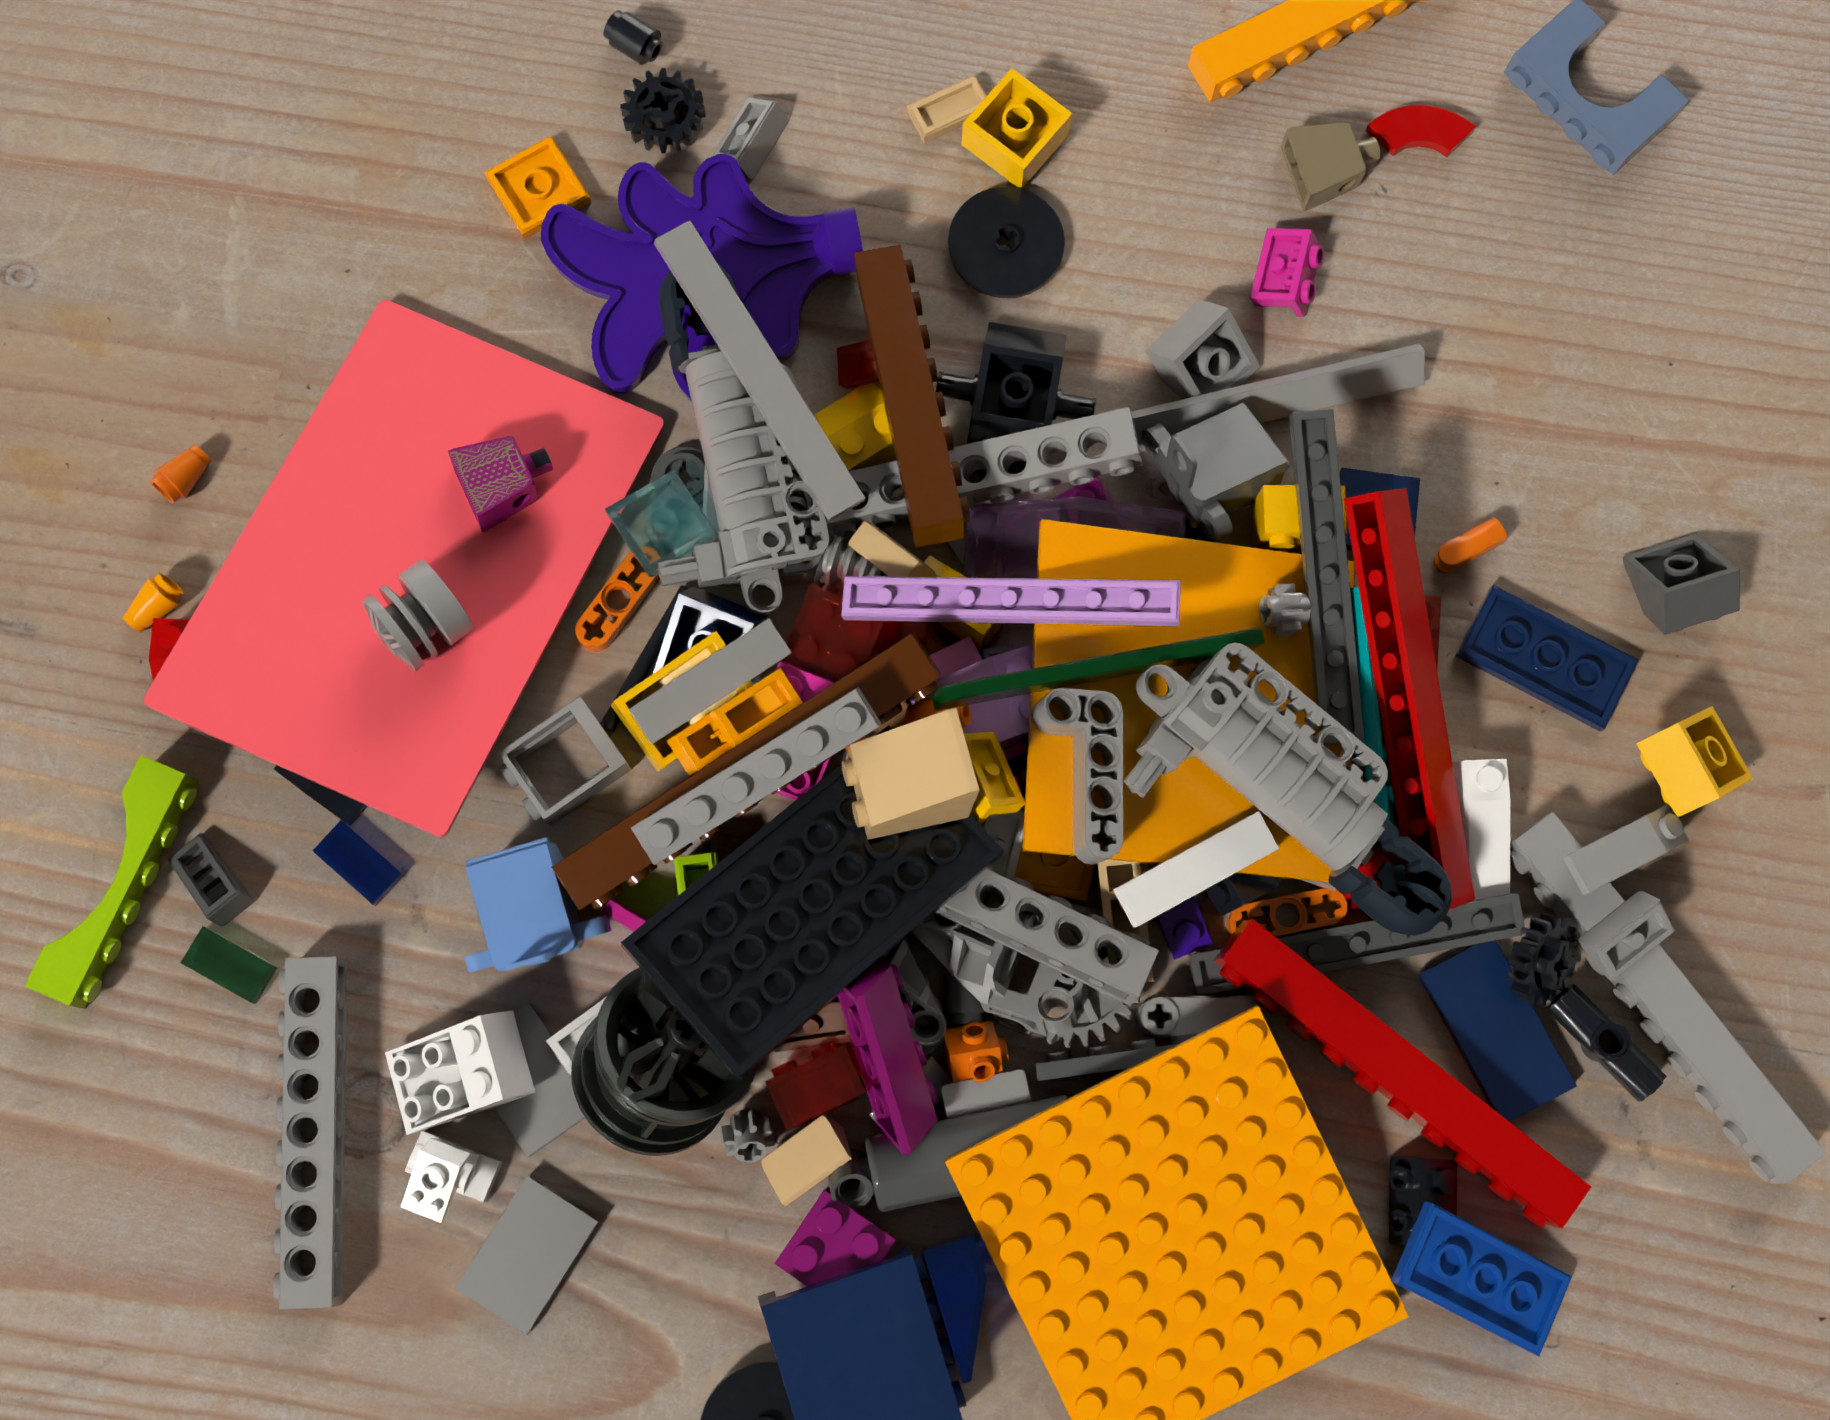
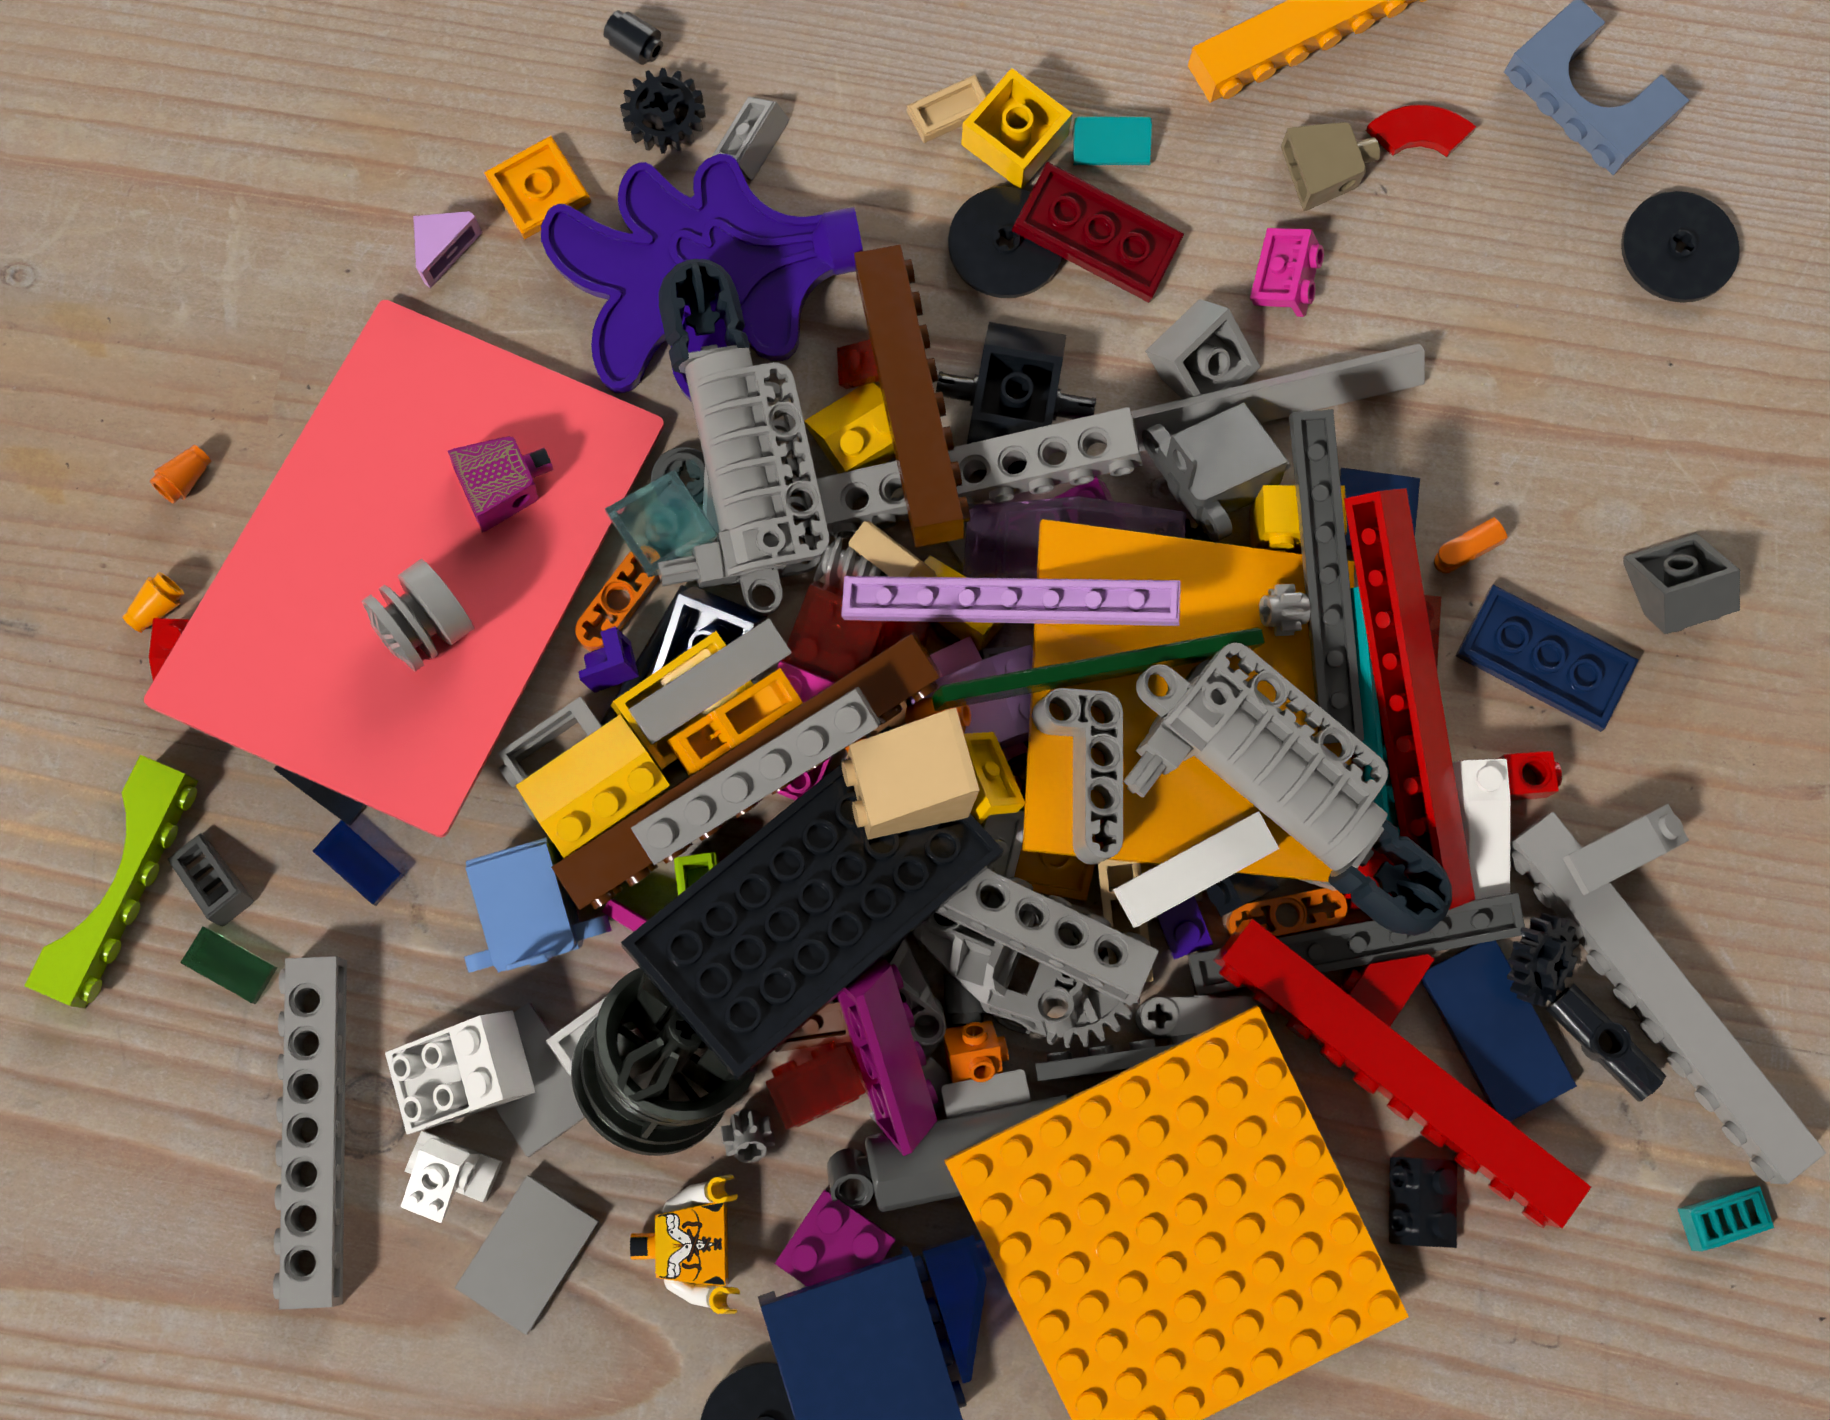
light grey tile [654,220,865,521] -> none
tan slope [761,1114,852,1206] -> none
blue tile [1391,1201,1572,1356] -> none
light grey slope [1579,891,1676,981] -> none
yellow brick [1636,706,1754,817] -> none
none -> lavender slope [413,211,482,288]
none -> yellow slope [515,714,670,858]
none -> dark purple panel [578,626,639,693]
none -> torso [630,1174,740,1314]
none -> dark red tile [1011,161,1184,303]
none -> teal slope [1073,117,1152,165]
none -> red slope [1340,954,1434,1027]
none -> red brick [1498,751,1562,801]
none -> black piece [1621,191,1740,303]
none -> teal slope [1677,1186,1774,1252]

